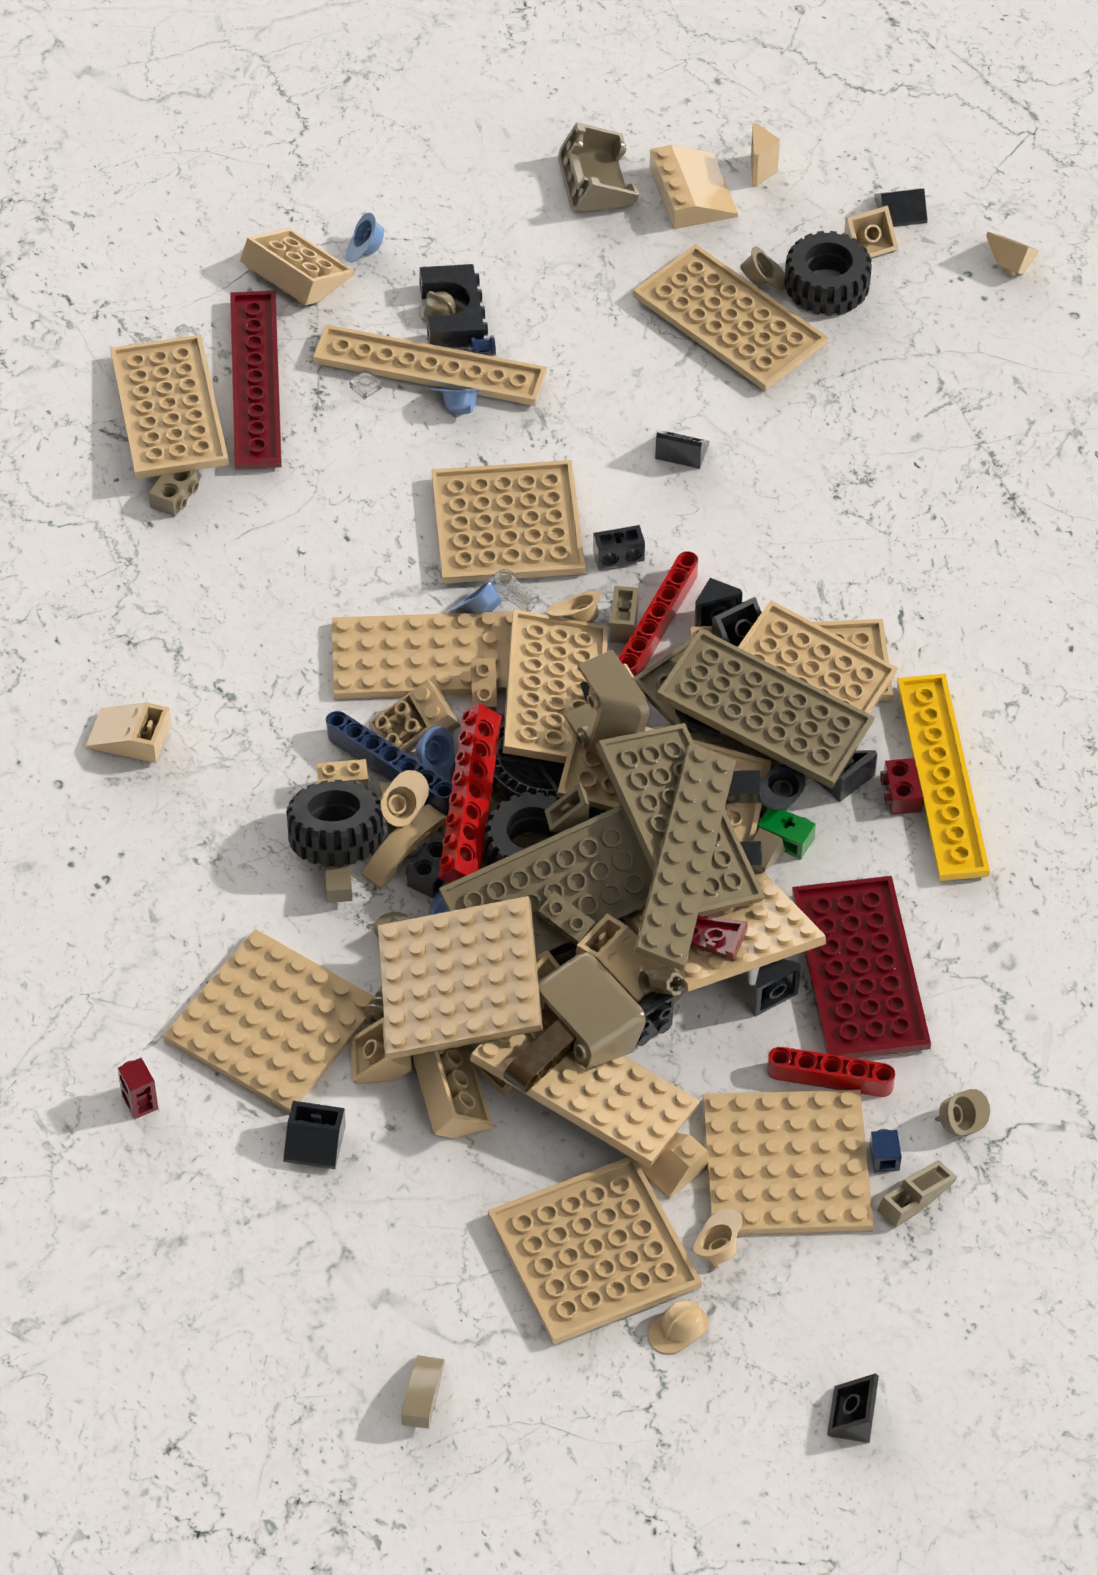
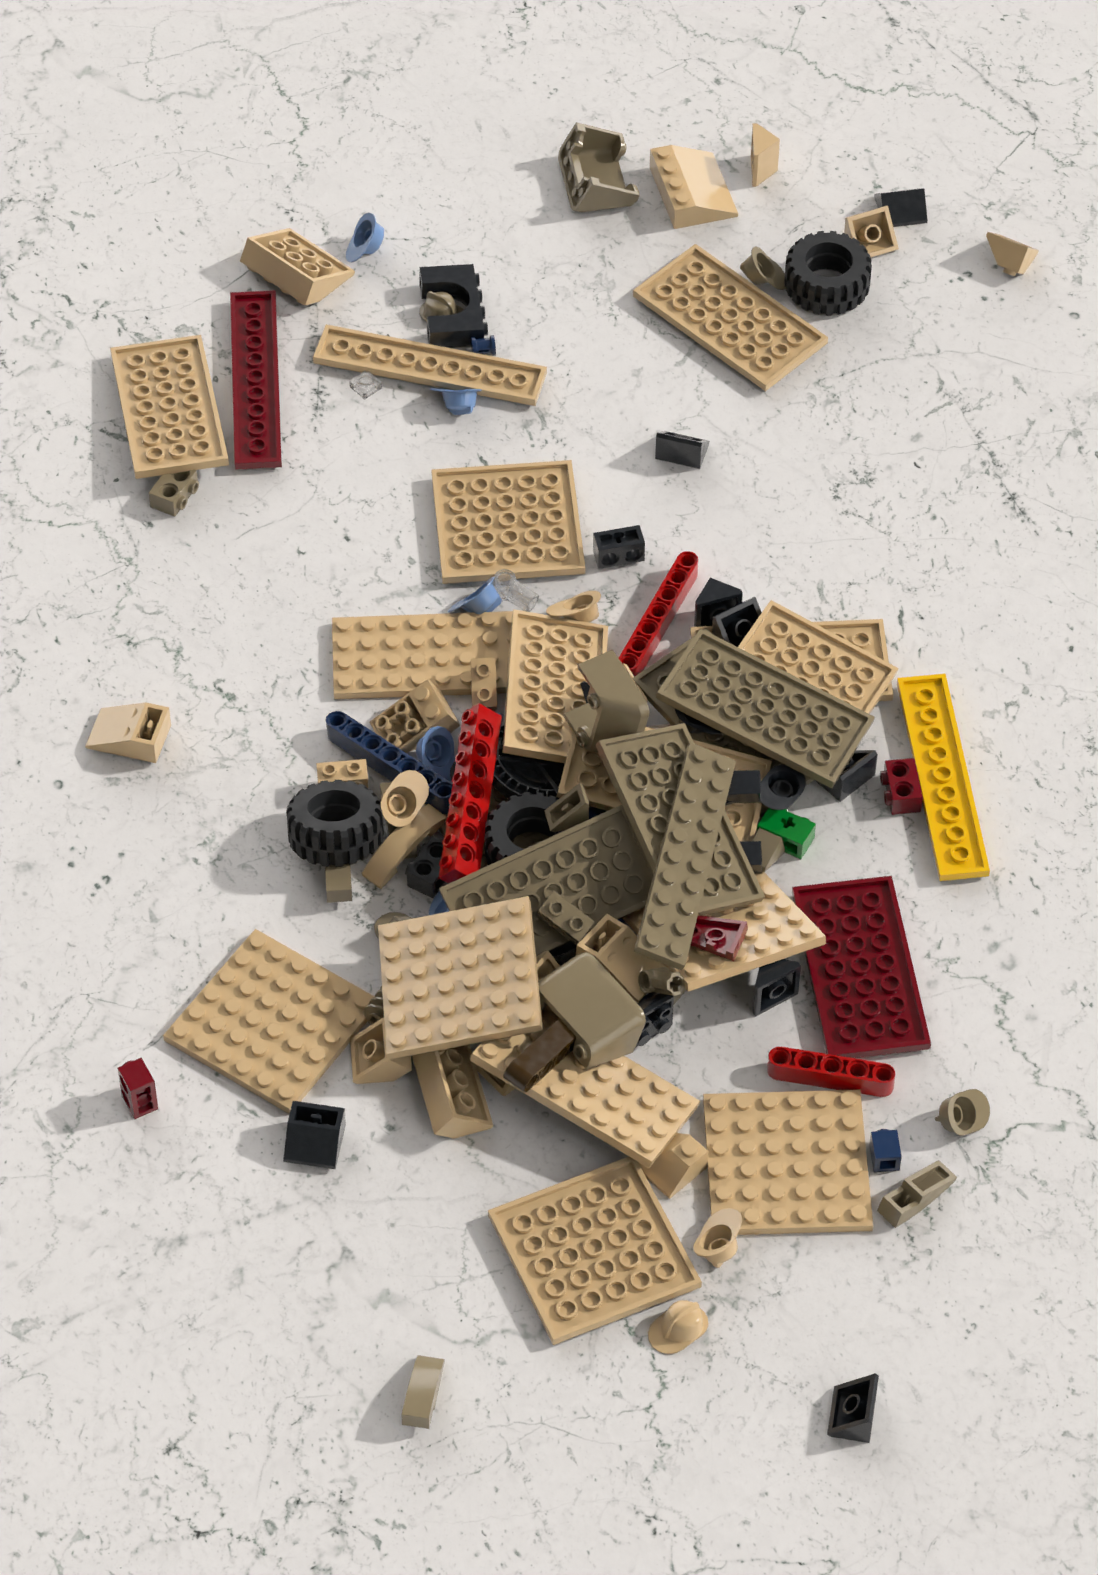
dark tan brick [609,586,638,643] -> none

